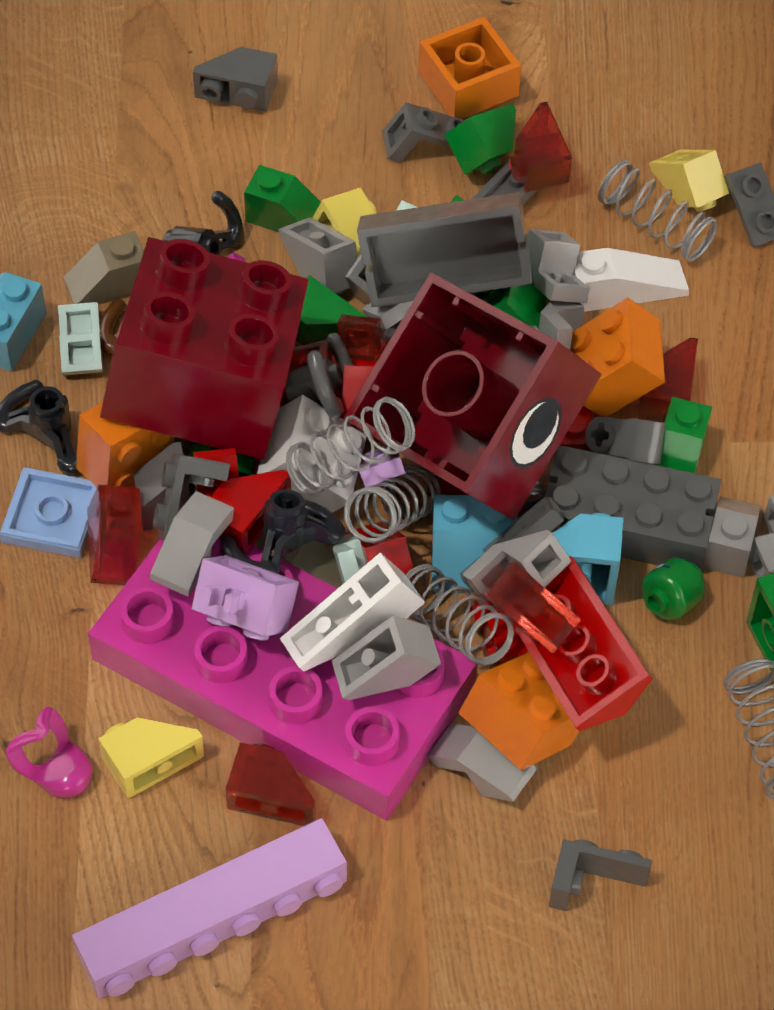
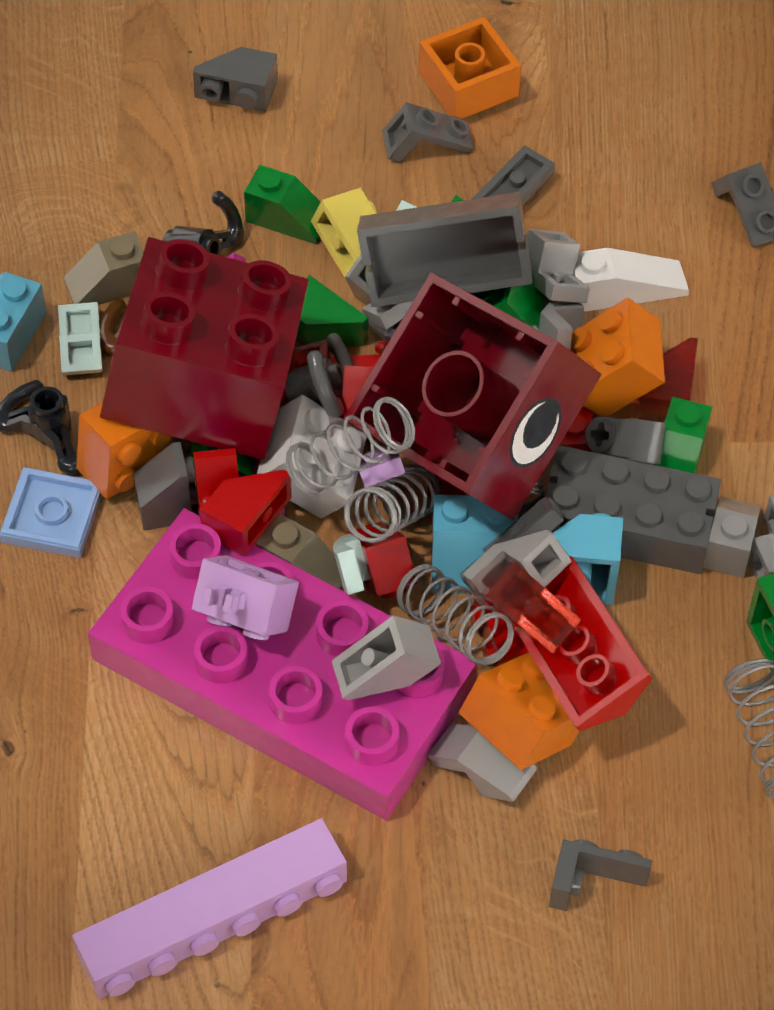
dark pink piece [6,706,93,798] -> none
clear red slope [87,484,142,585] -> none
light yellow slope [98,717,205,799] -> none
light grey slope [150,491,234,596] -> none
dark grey bracket [153,453,230,540] -> none
black piece [220,489,345,574] -> none
clear red slope [225,742,316,826] -> none
light grey slope [279,217,357,295] -> none
white slope [280,553,425,671] -> none
clear red plate [337,314,382,362] -> none
green slope [444,104,517,175] -> none
clear red slope [510,102,572,193] -> none
light grey piece [598,160,718,261] -> none
green head [642,557,705,621] -> none
light yellow slope [649,149,729,212] -> none

